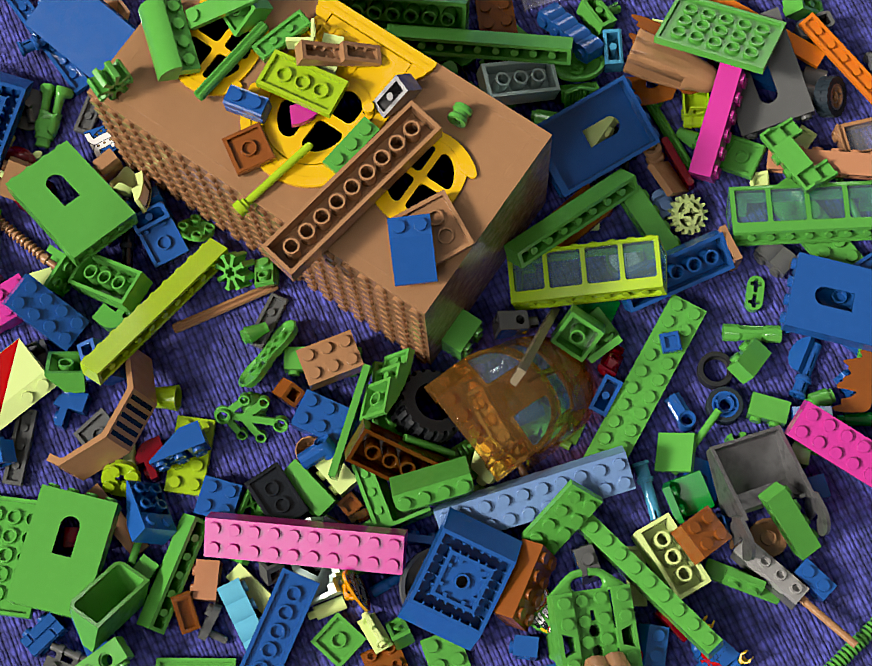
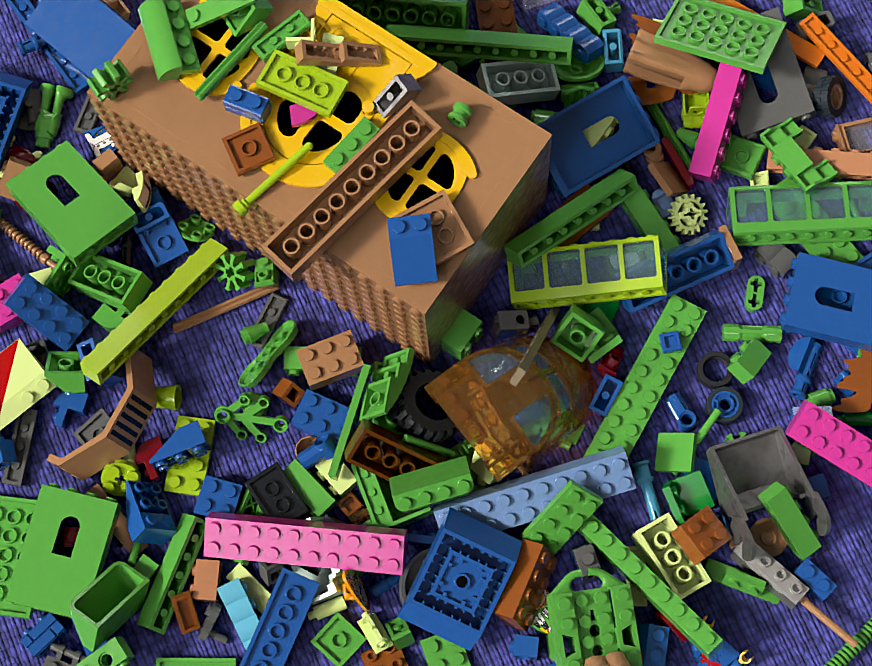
bright green brick [745,392,791,428] -> none

